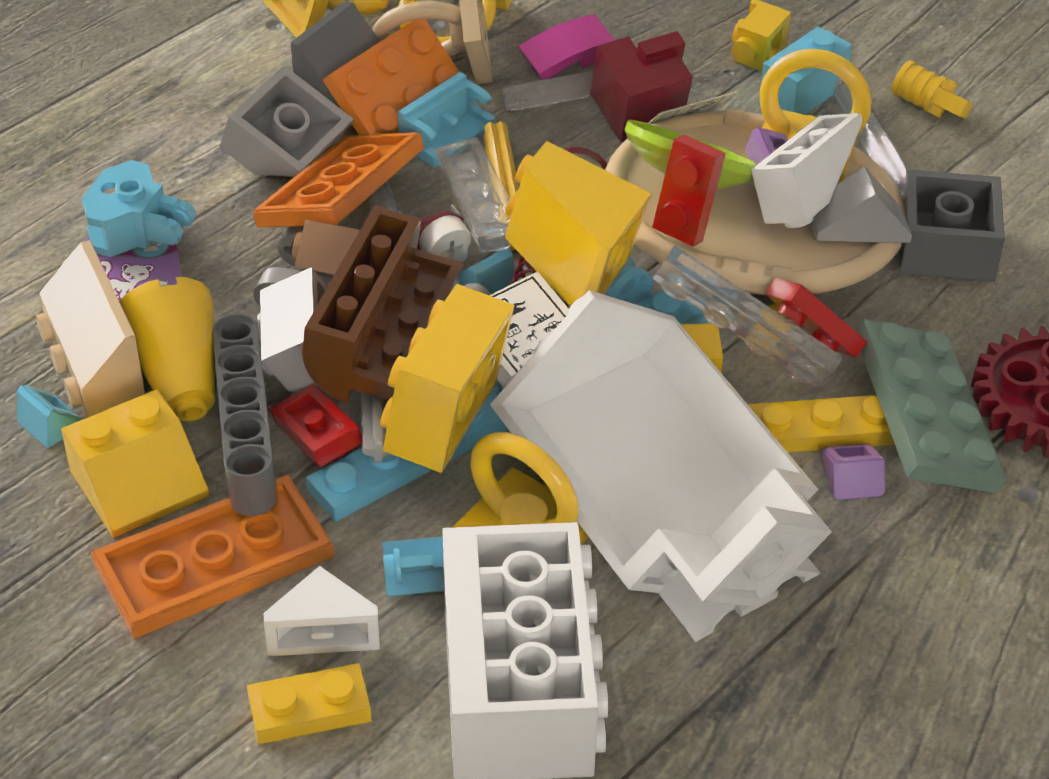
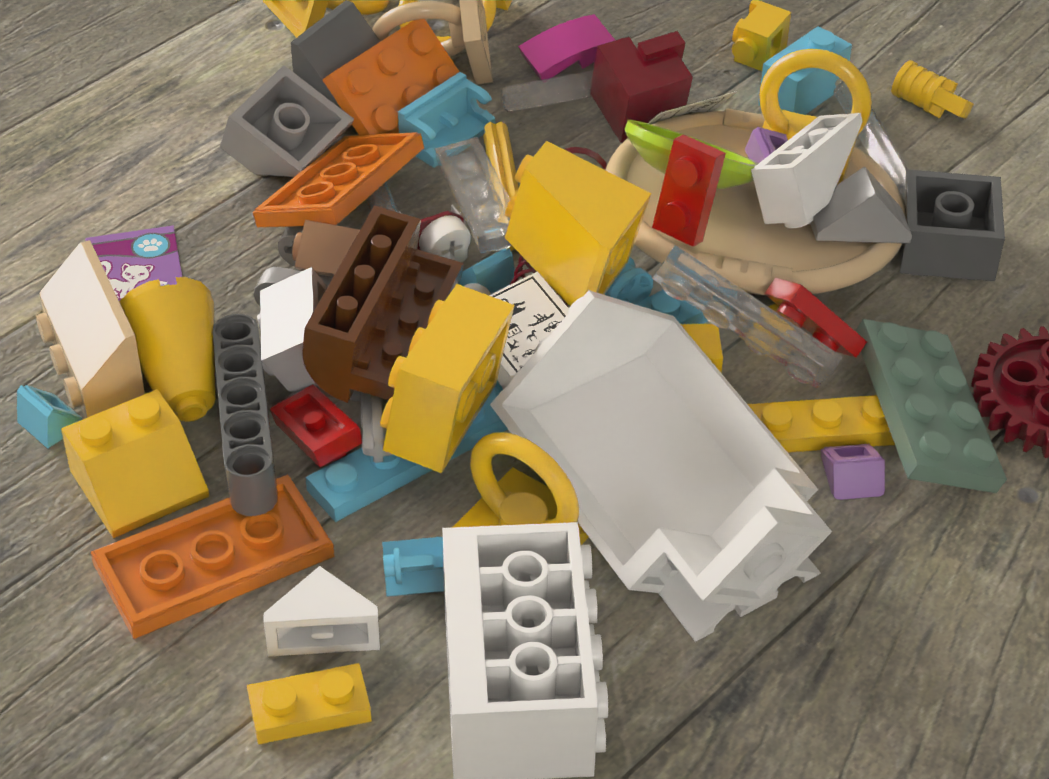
medium azure hinge [81,160,197,257] -> none

